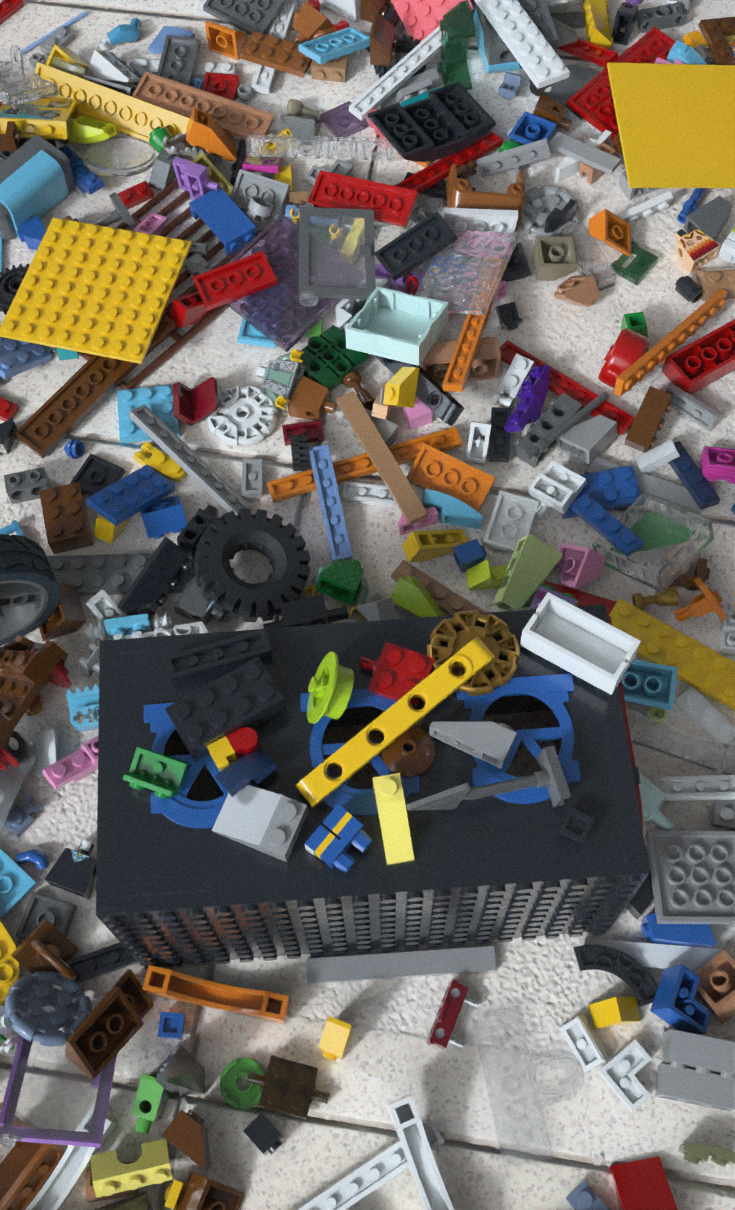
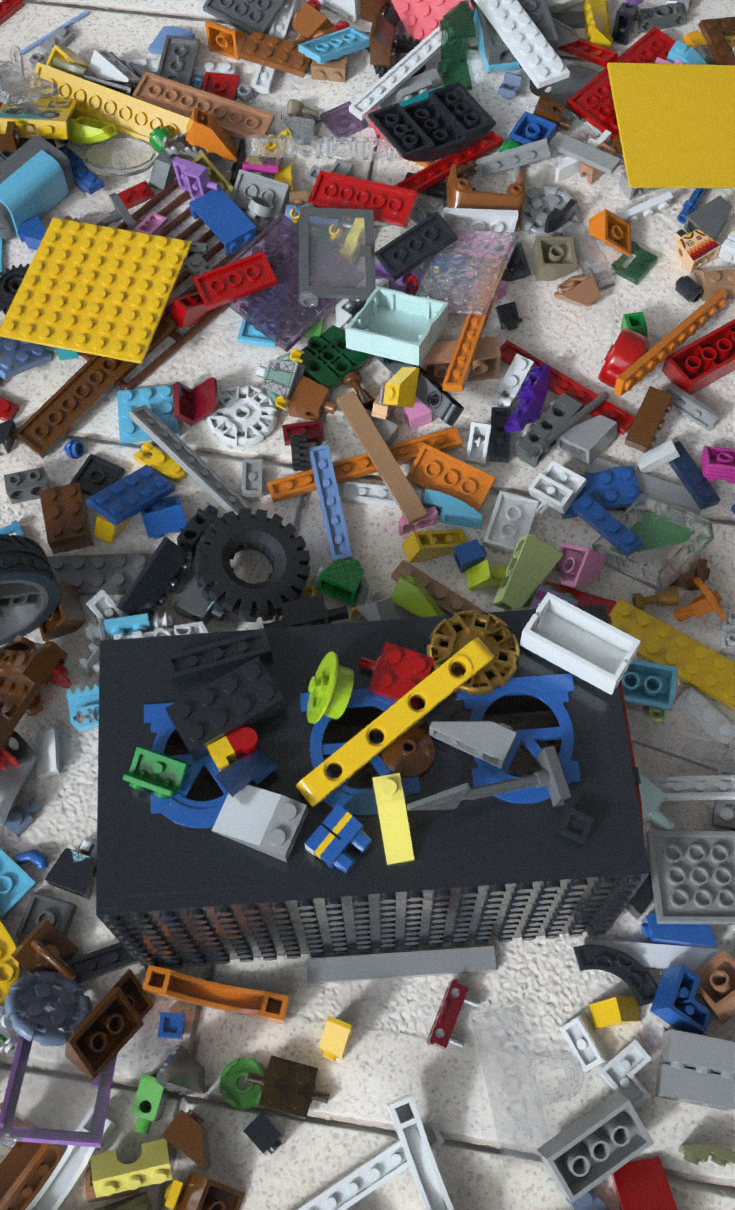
bright pink slope [43,736,98,790] -> none
dark azure arm [99,17,141,51] -> none
none -> light grey brick [536,1092,654,1203]

